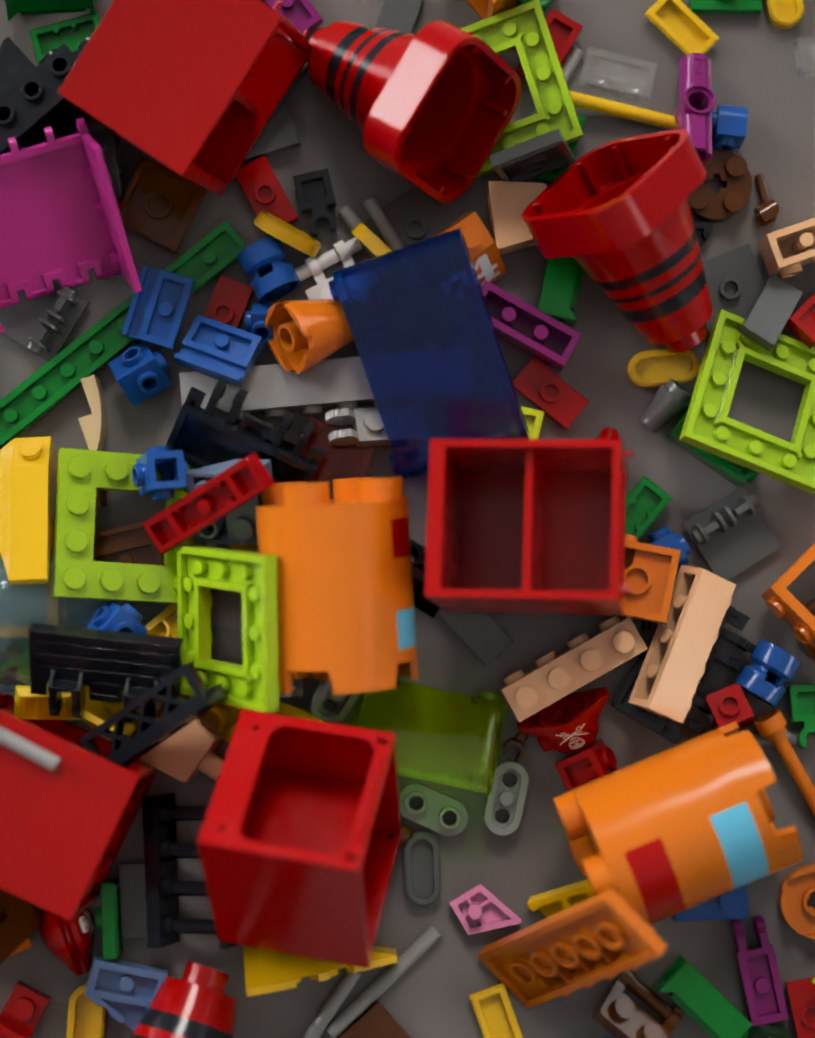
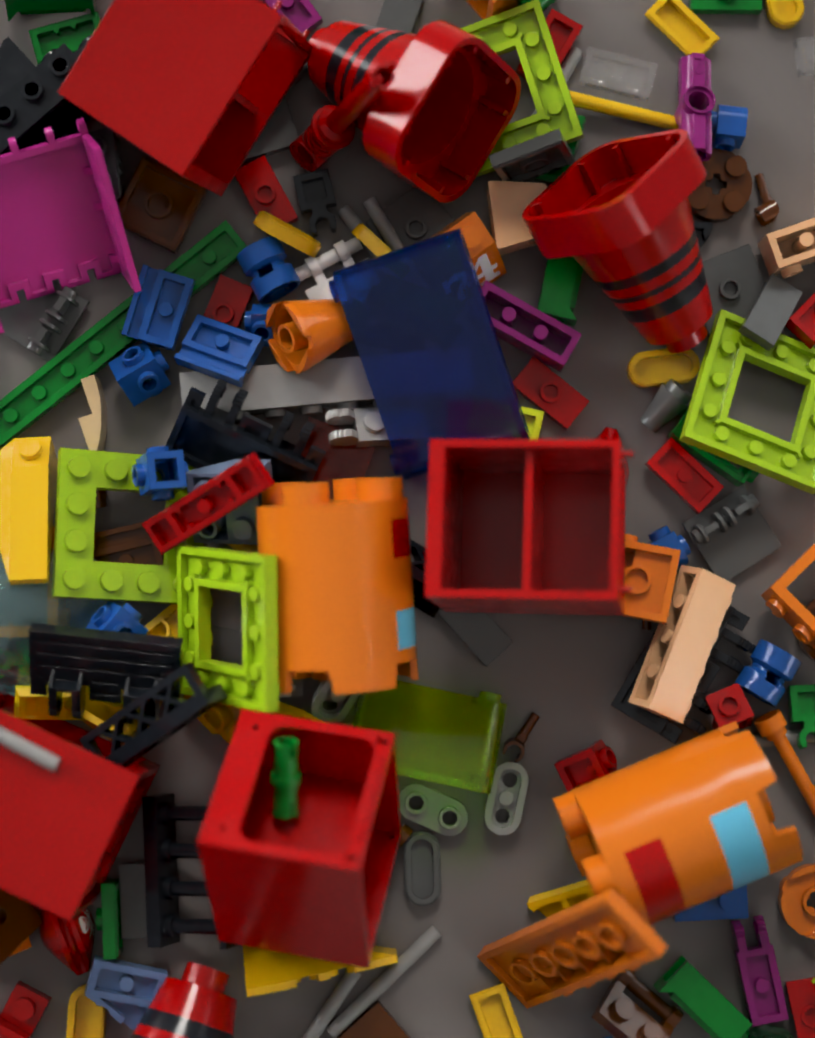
light nougat torso [139,695,224,783] -> none
bright pink piece [449,883,522,935] -> none
light nougat brick [499,616,648,722] -> none
red hat [516,687,610,753] -> none
green plate [626,475,672,541] -> none
none -> green pin [270,736,301,819]
none -> red piece [290,60,399,172]
none -> red plate [645,437,724,514]

